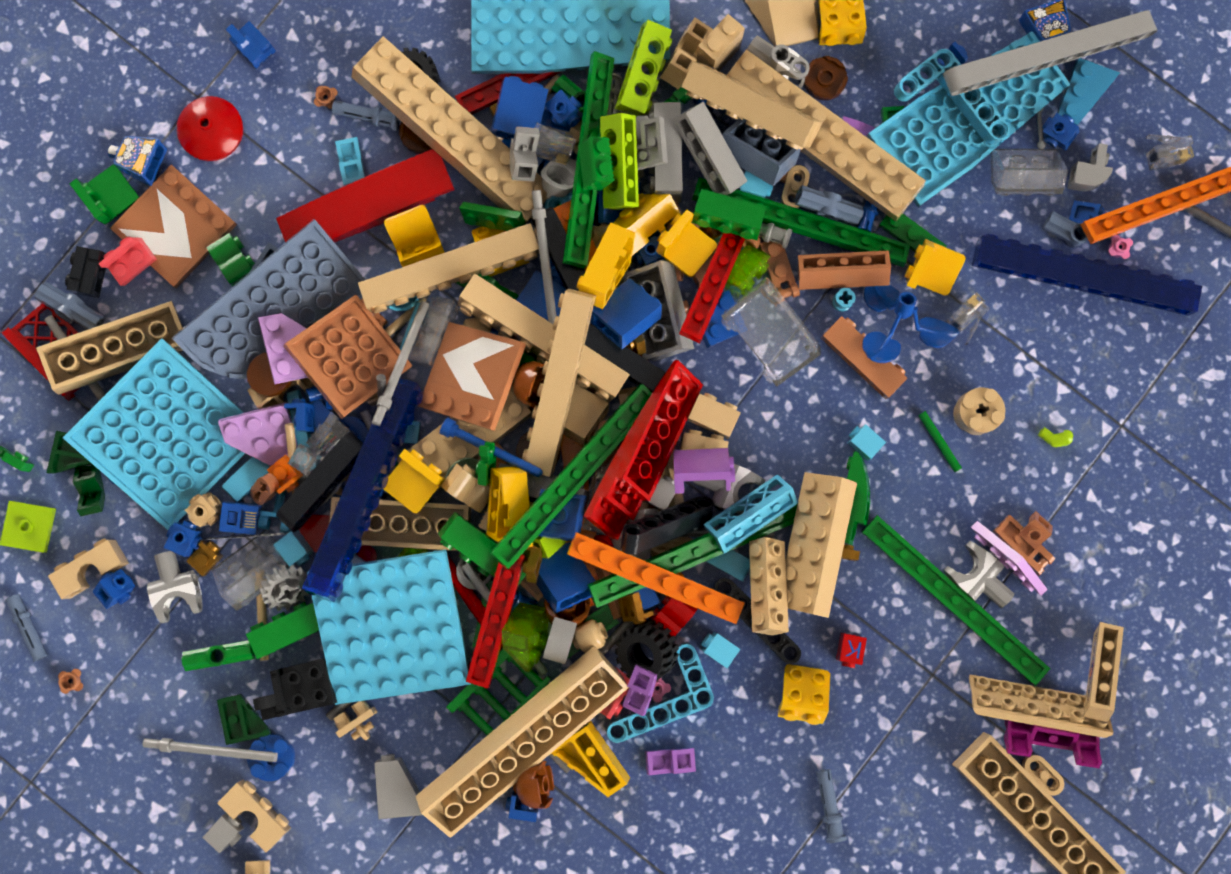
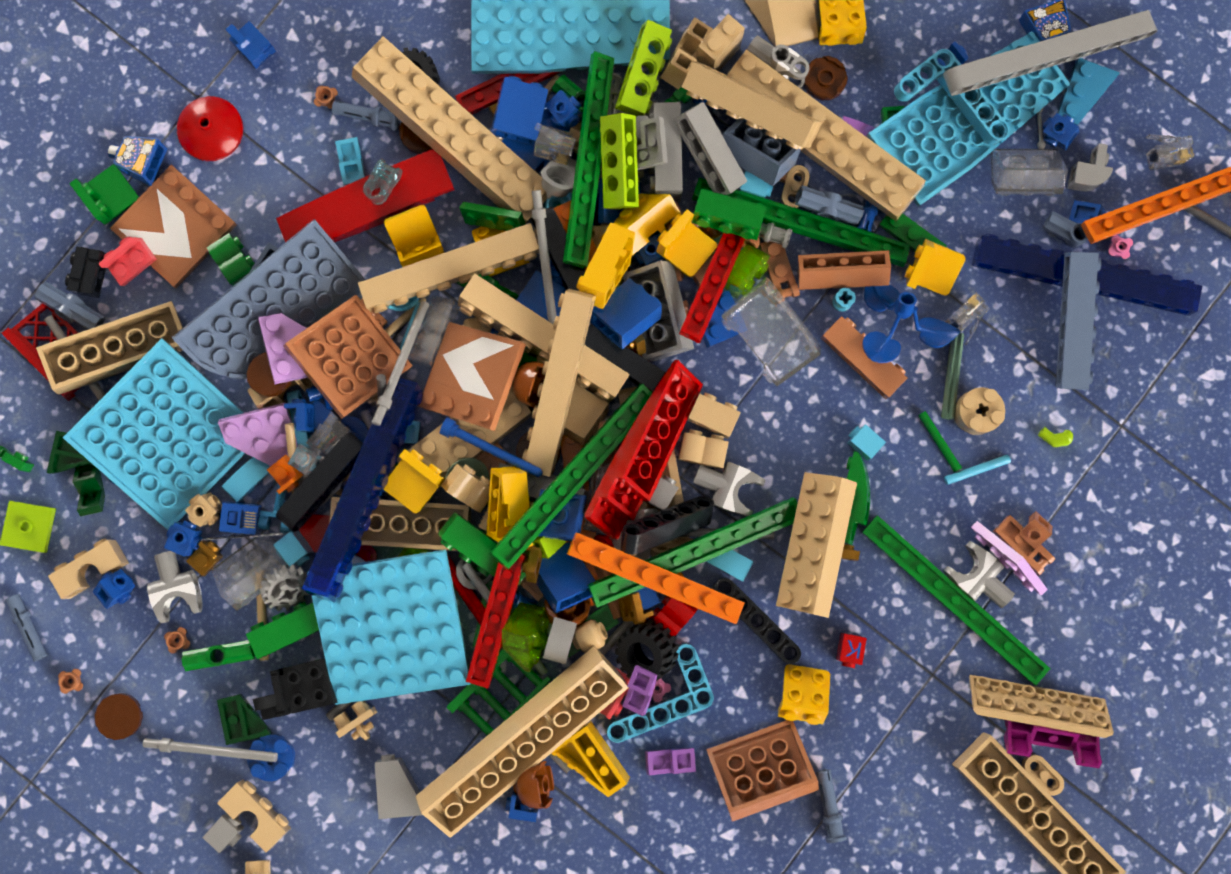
nougat beam [250,473,280,505] -> none
green plate [475,441,496,486] -> none
light grey brick [510,127,540,181] -> none
green brick [578,136,615,191] -> none
medium lavender panel [673,448,735,494] -> none
medium azure brick [701,632,740,668] -> none
medium azure fence [703,474,798,554] -> none
tan brick [749,537,789,636] -> none
tan brick [1083,622,1124,722] -> none
none -> reddish brown tile [95,693,143,740]
none -> nougat plate [164,627,191,653]
none -> clear light blue piece [363,158,402,205]
none -> nougat slope [706,720,819,822]
none -> sand green axle [941,332,964,420]
none -> medium azure bar [944,454,1011,485]
none -> sand blue brick [1055,252,1101,390]

